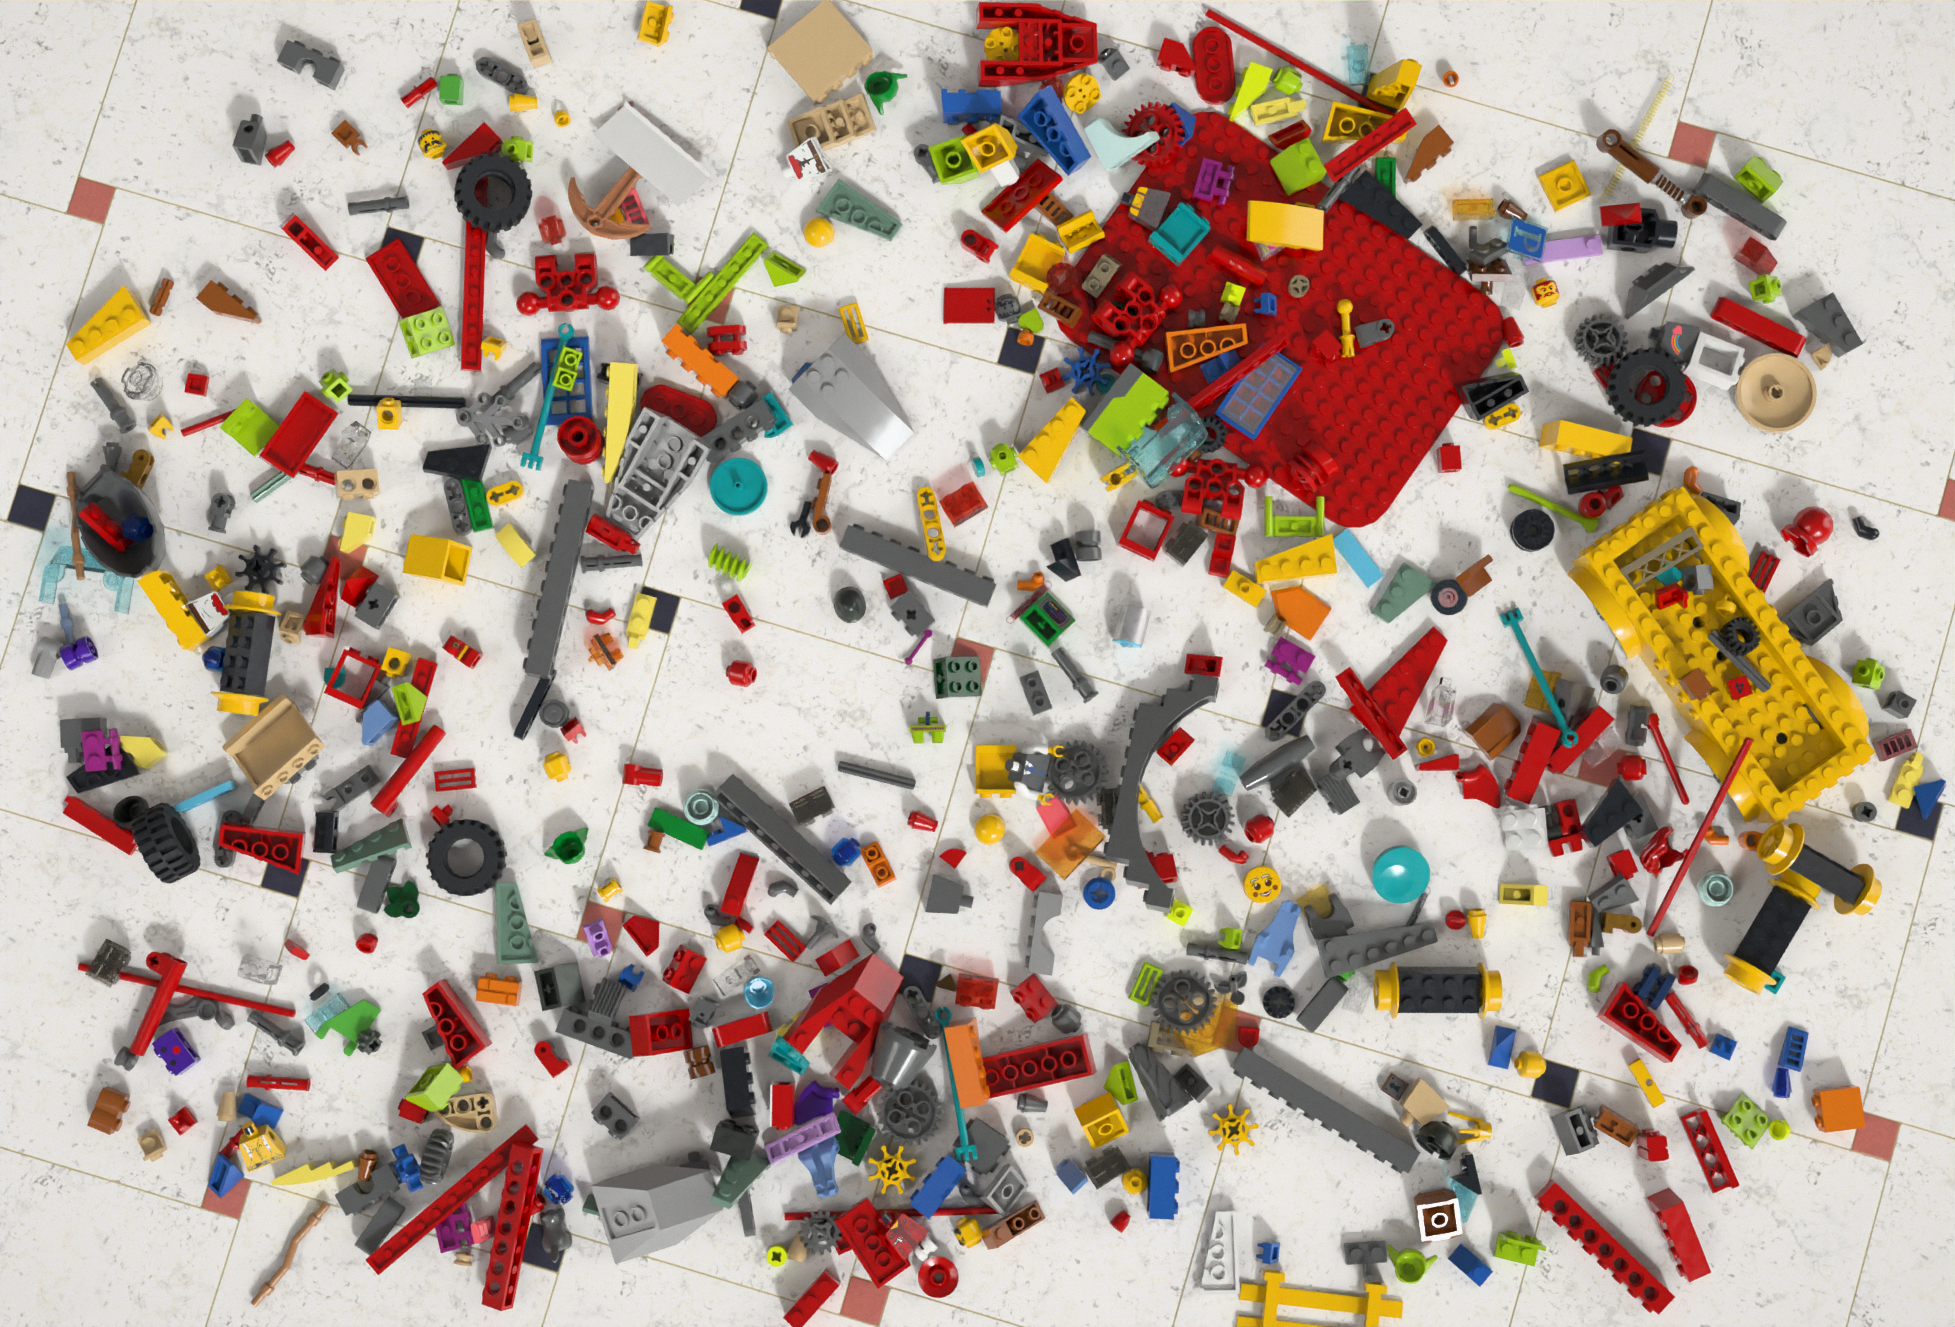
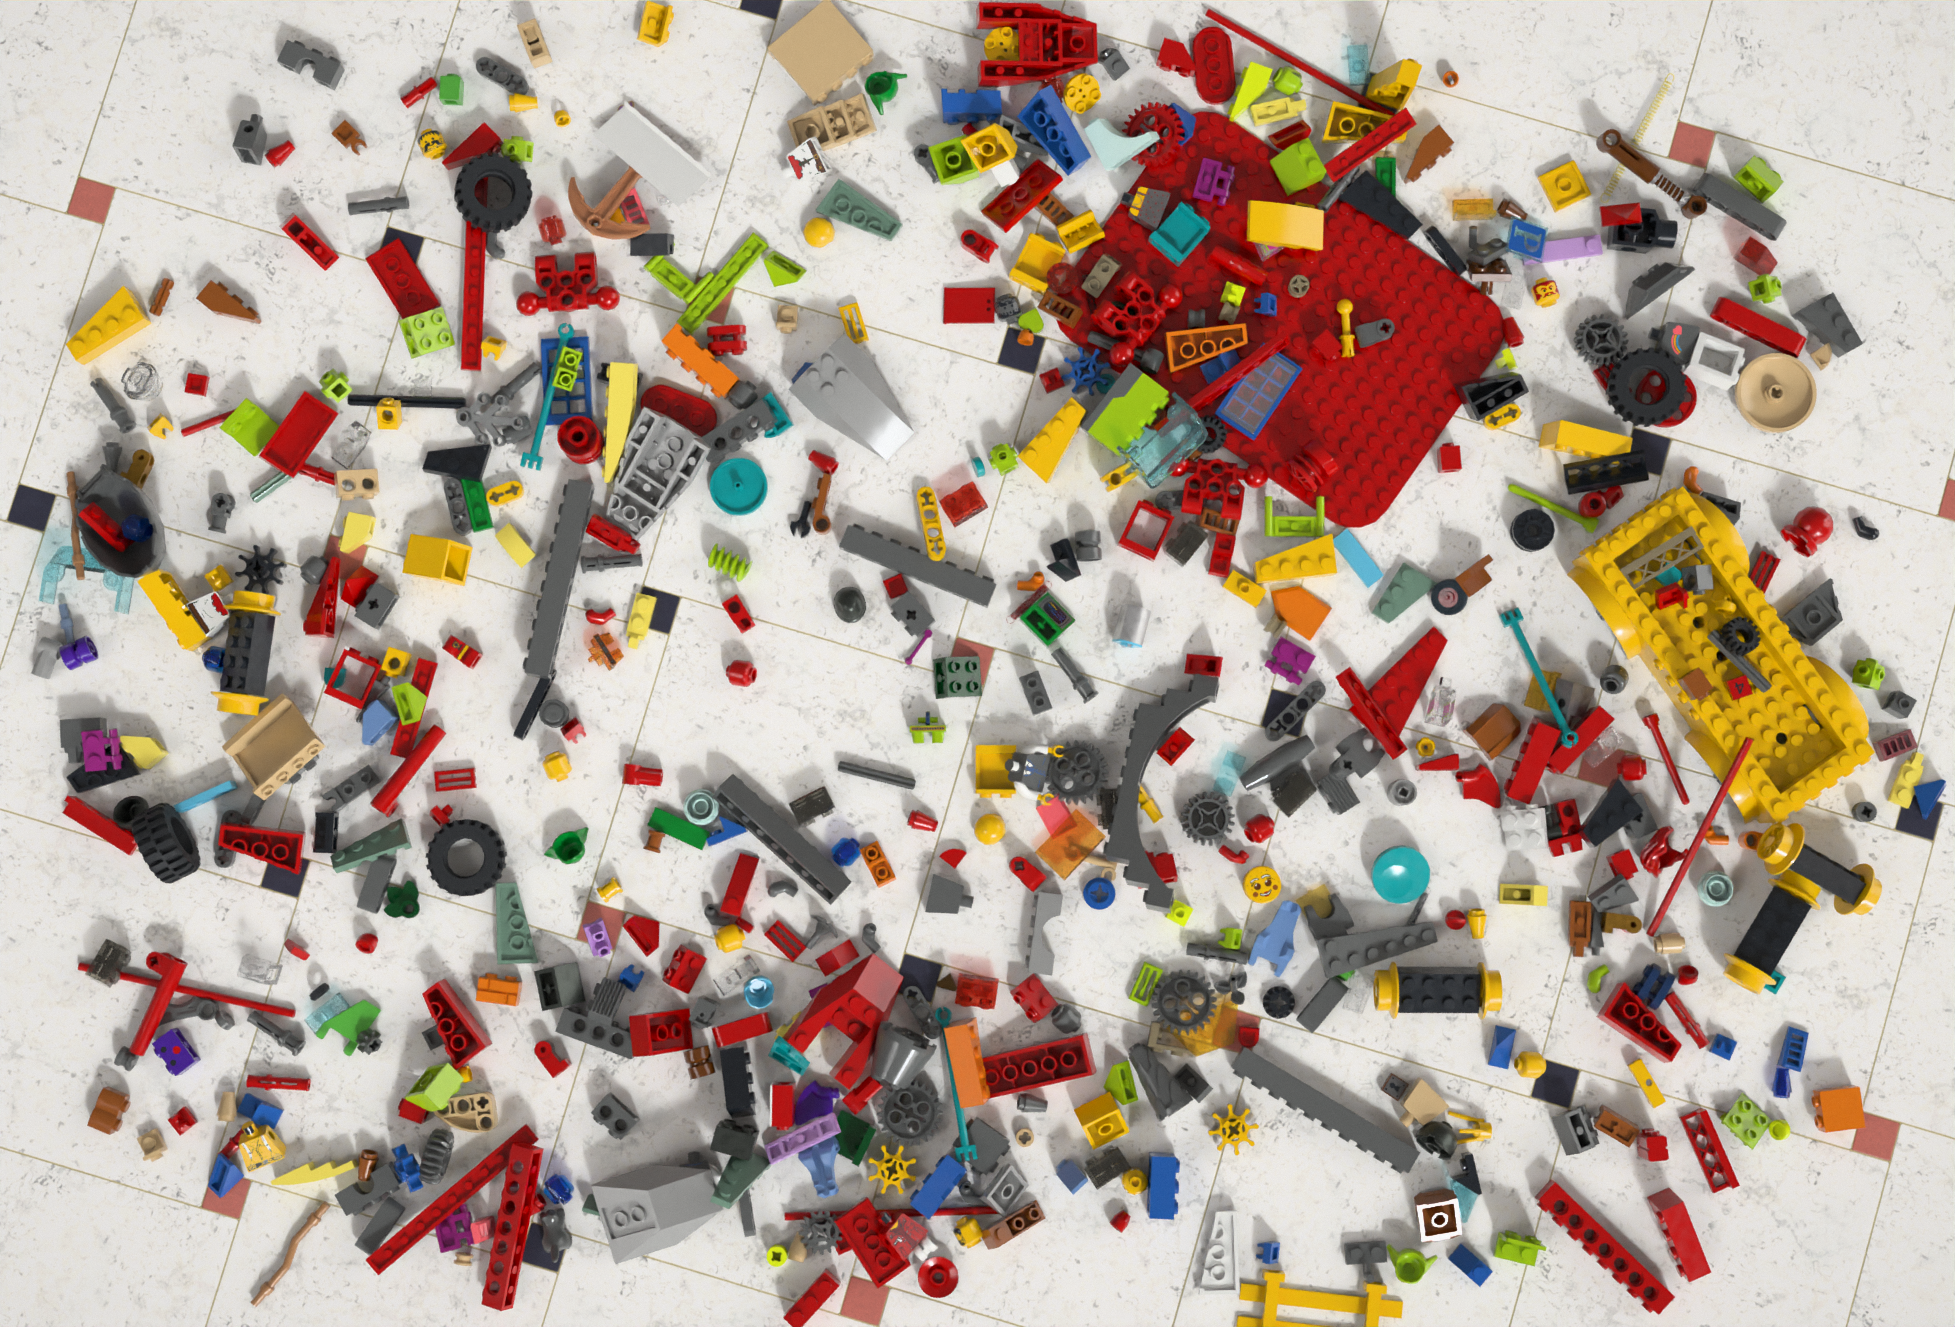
tan bracket [279,610,307,645] -> none
dark grey hinge [1625,704,1650,747] -> none

